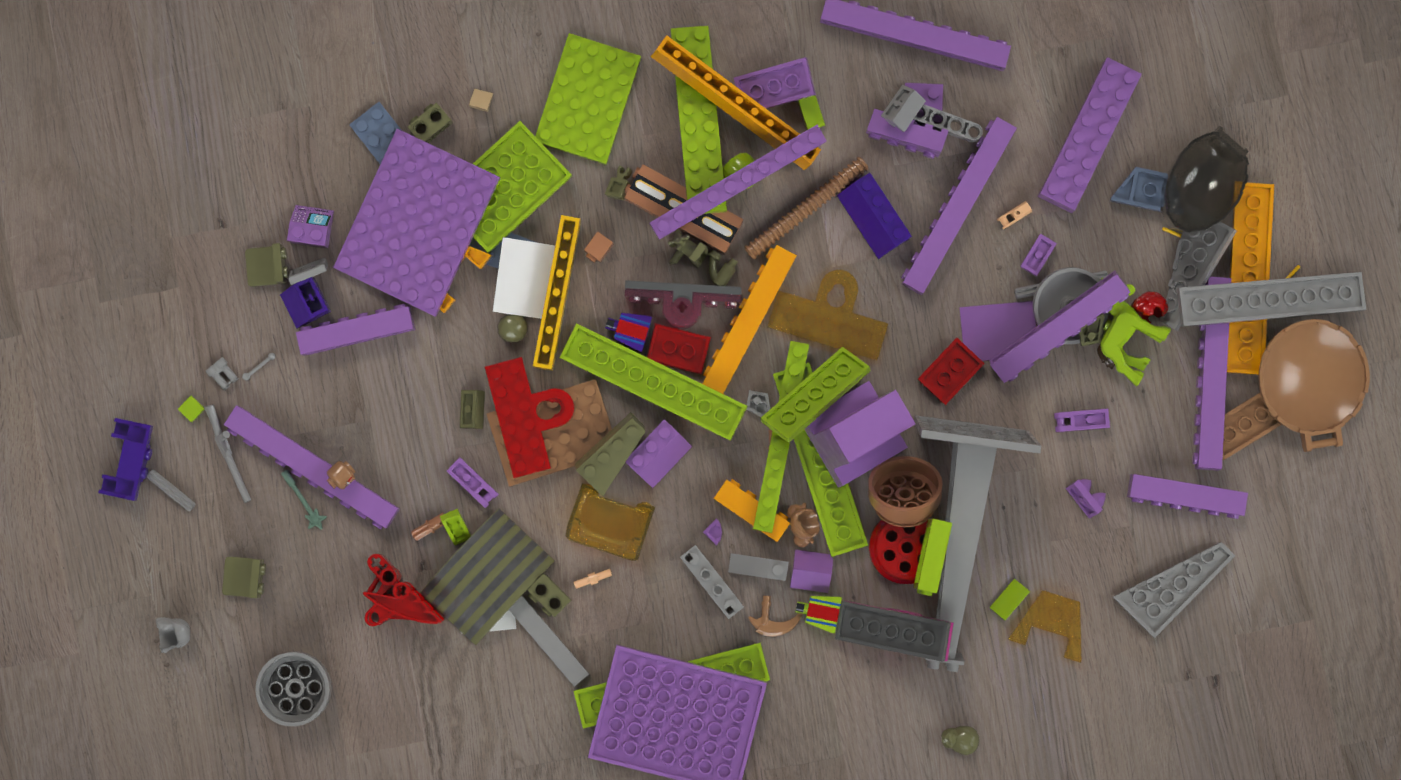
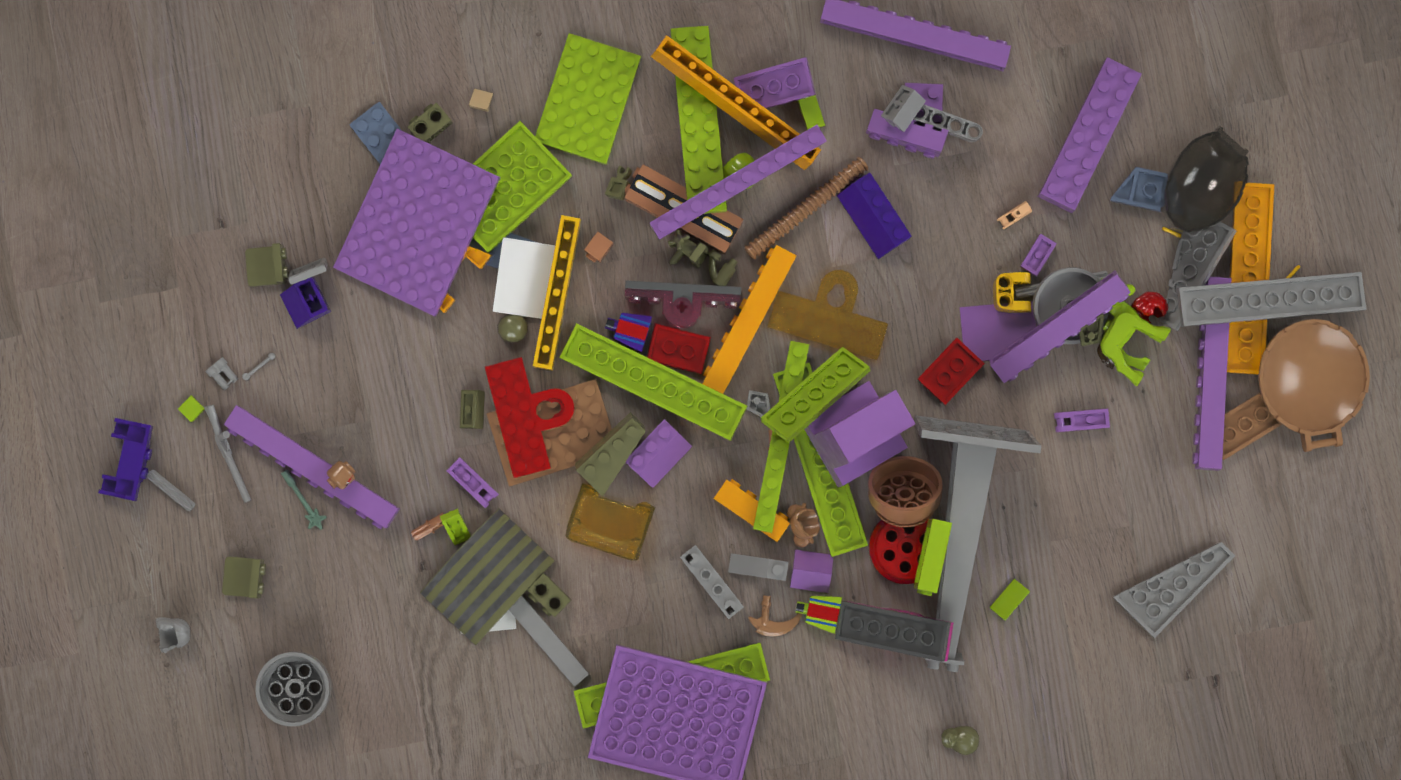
medium lavender slope [287,205,334,248] -> none
medium lavender brick [296,304,415,356] -> none
red piece [363,554,445,626] -> none
light nougat bar [574,569,612,589] -> none
medium lavender tile [703,518,722,546] -> none
medium lavender brick [901,117,1017,295] -> none
clear yellow wing [1008,590,1082,663] -> none
medium lavender tile [1065,479,1106,519] -> none
medium lavender brick [1127,474,1248,519] -> none
none -> yellow piece [993,272,1031,313]

